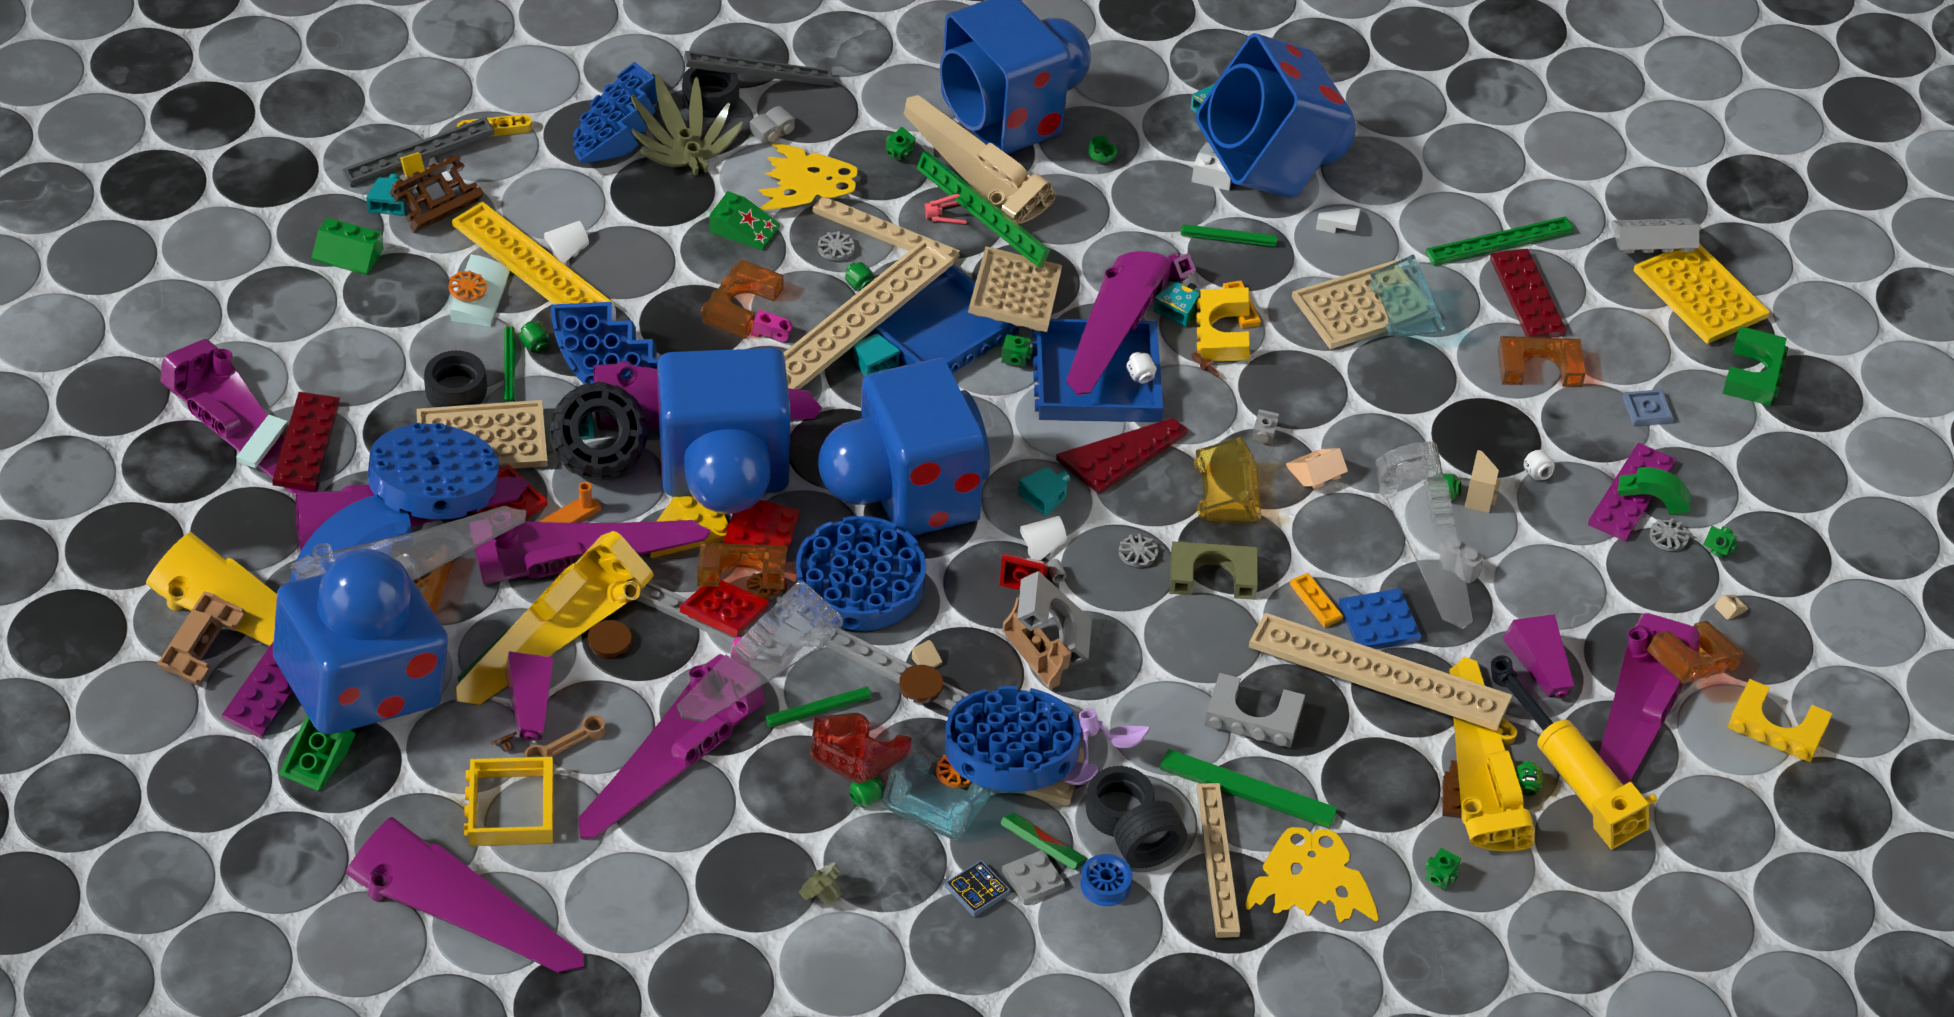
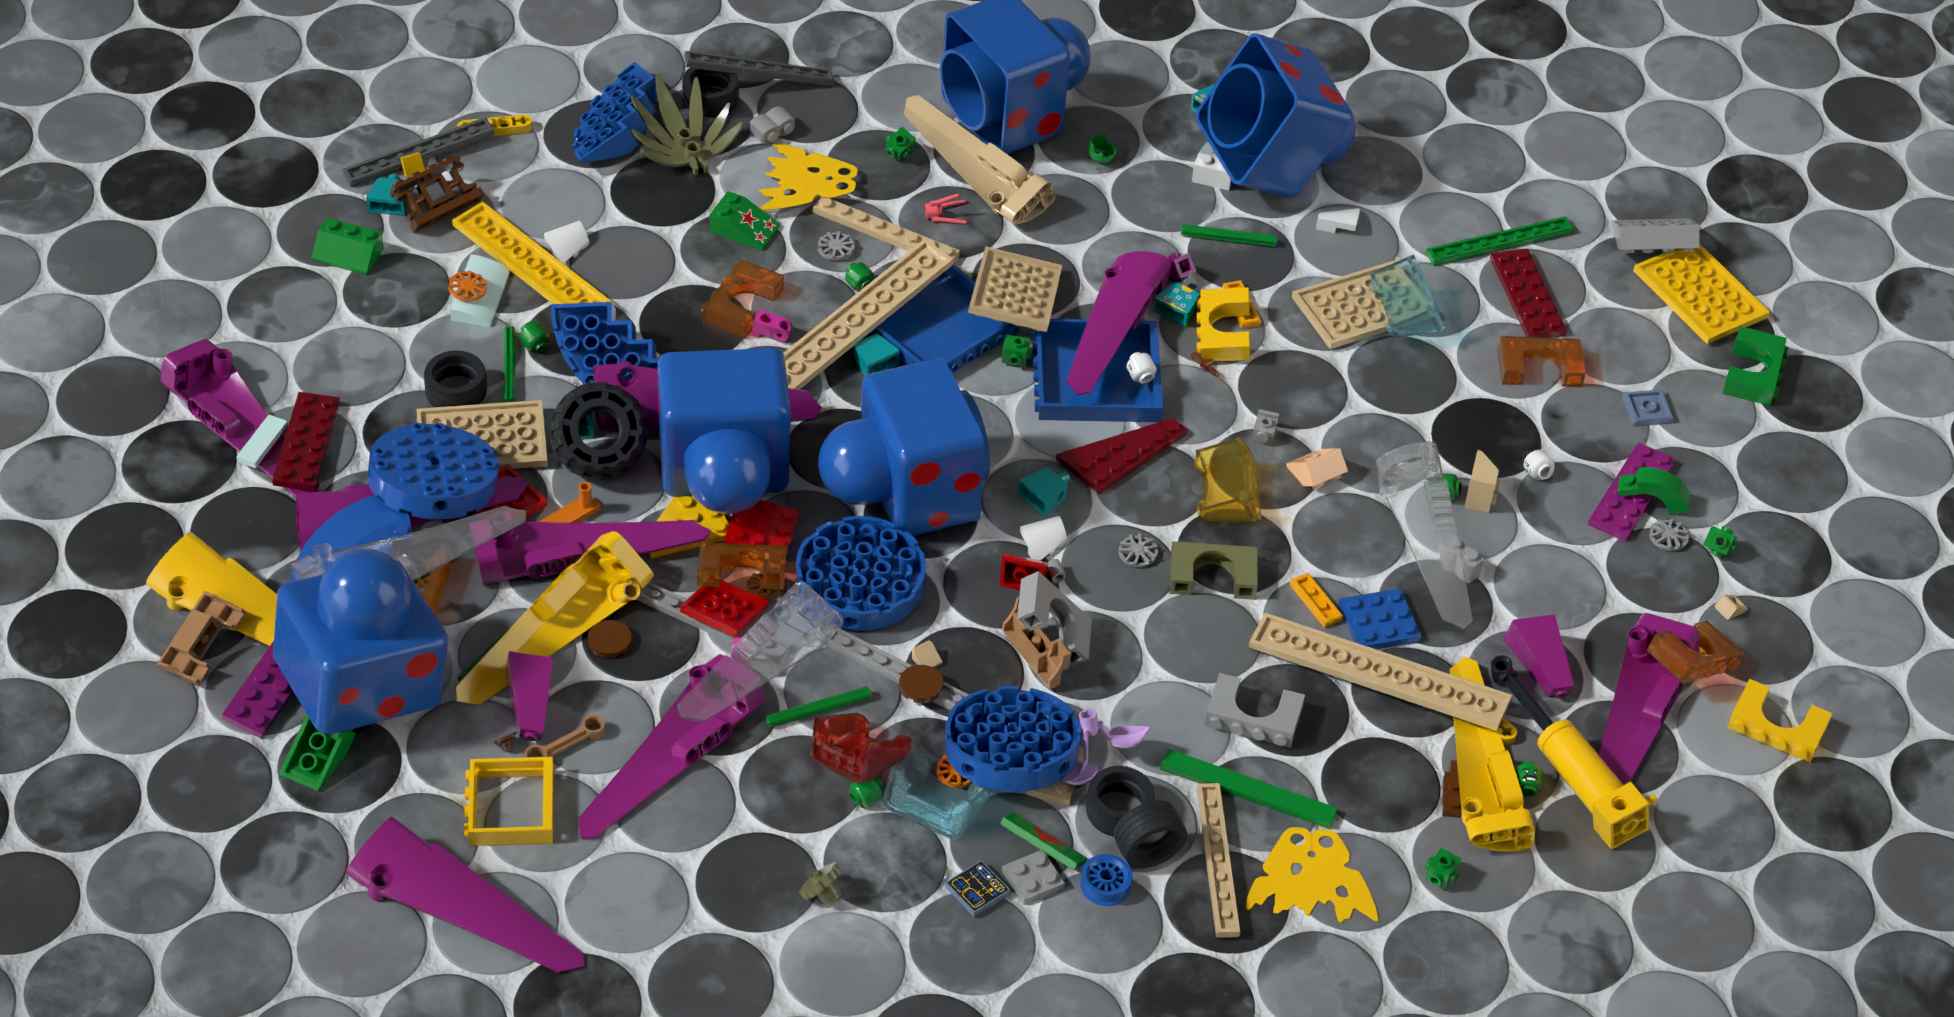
green plate [916,152,1050,267] -> none

